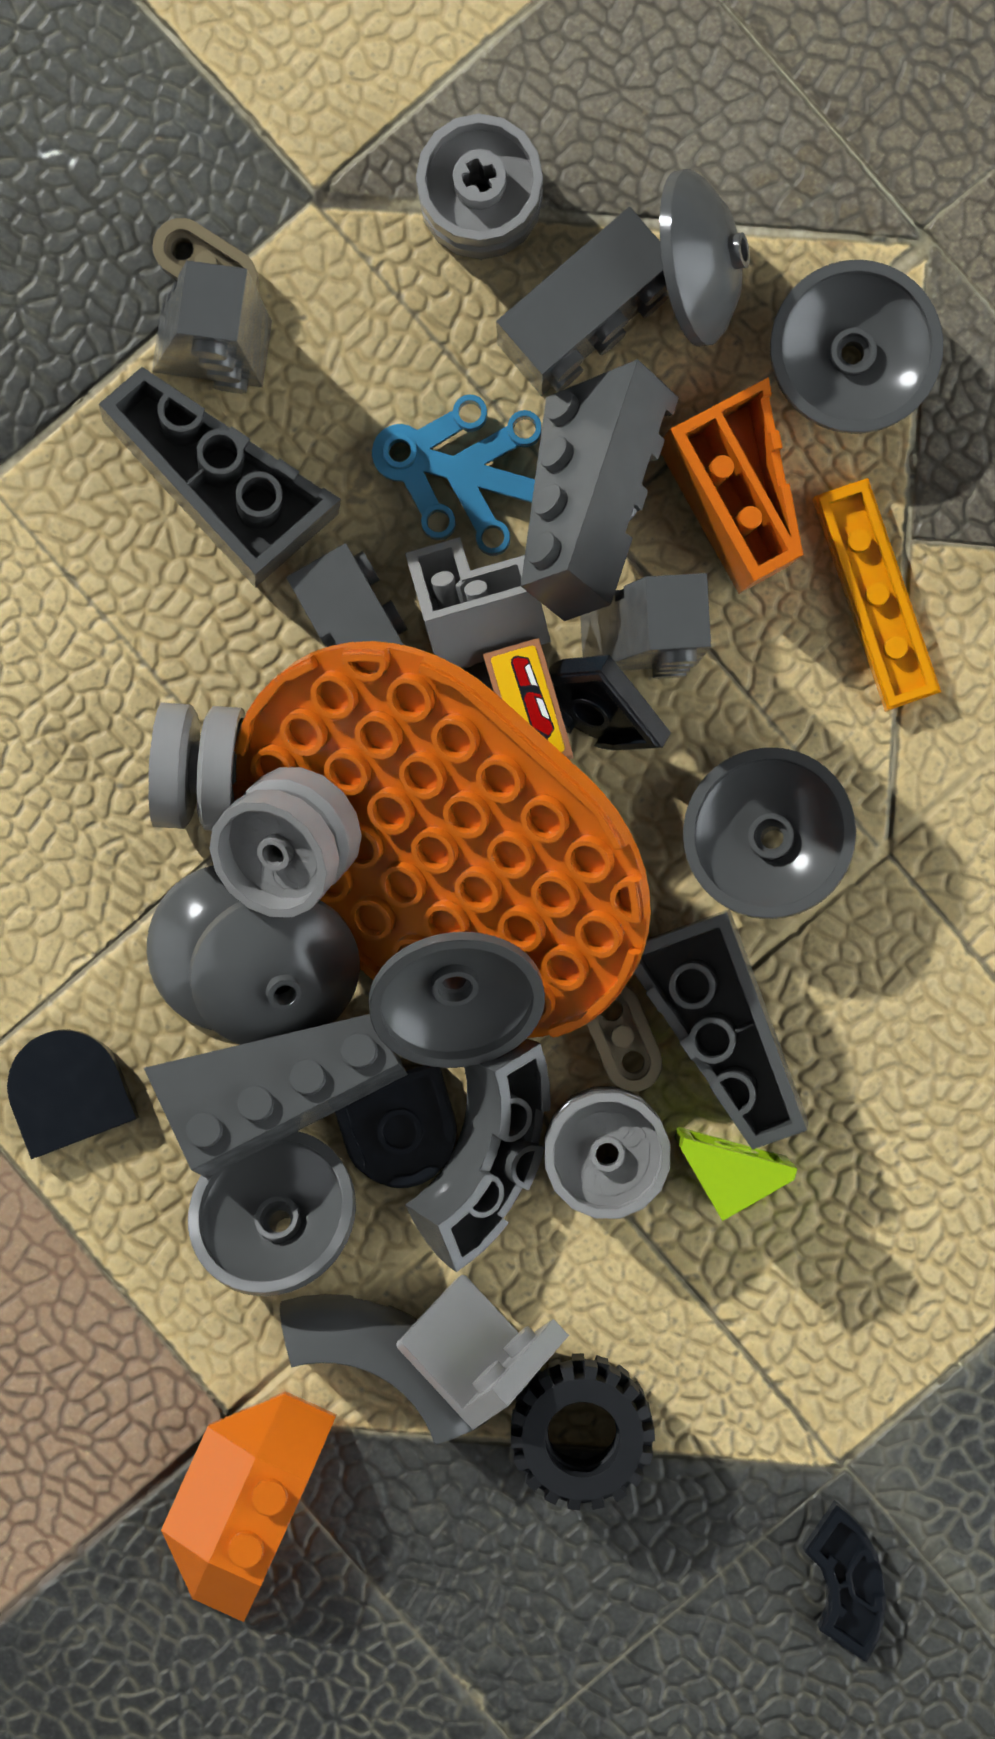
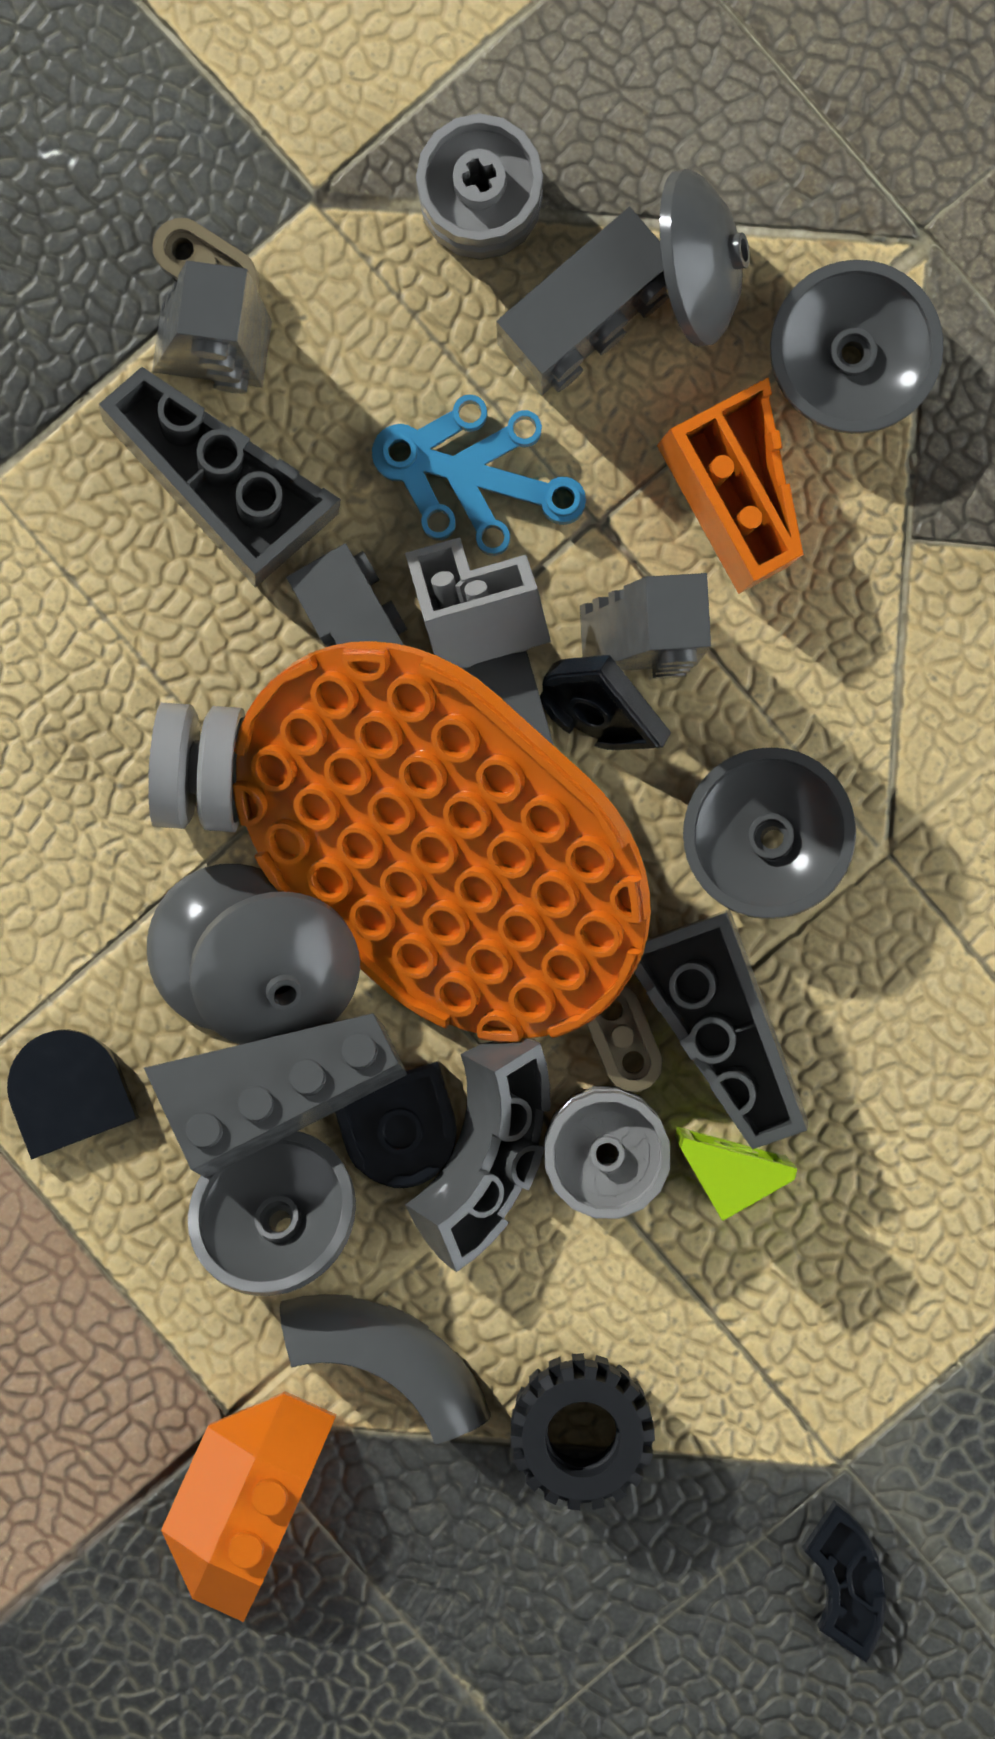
light grey wheel [209,767,362,917] -> none
dark grey dish [369,932,545,1068] -> none
light grey bracket [396,1275,569,1430] -> none
slope [483,638,574,760] -> none
dark grey wedge [521,359,679,621] -> none
light orange tile [812,478,941,712] -> none

